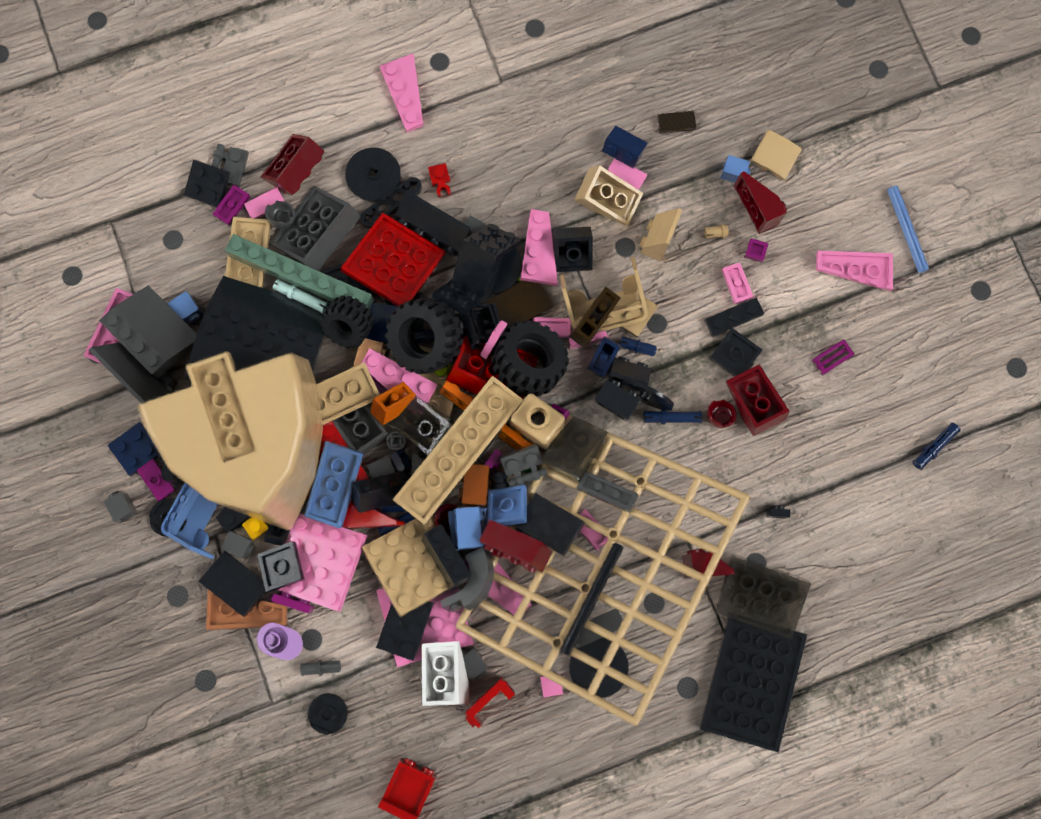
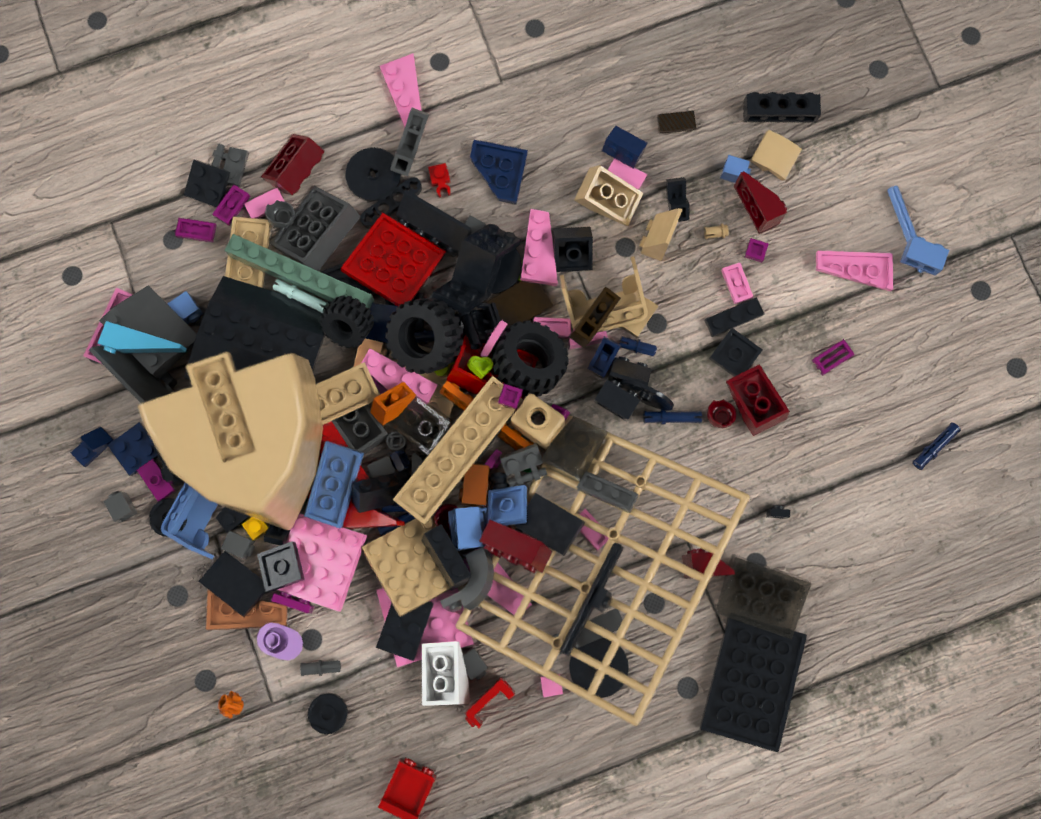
none -> dark blue slope [71,427,114,467]
none -> medium azure slope [98,321,187,354]
none -> magenta plate [175,218,217,243]
none -> orange gear [218,691,244,719]
none -> dark grey arch [390,107,429,176]
none -> lime tile [467,356,494,380]
none -> dark blue plate [470,140,528,204]
none -> magenta tile [498,384,523,409]
none -> black plate [592,587,612,613]
none -> black slope [666,177,689,222]
none -> black brick [743,92,821,123]
none -> medium blue brick [900,236,949,276]

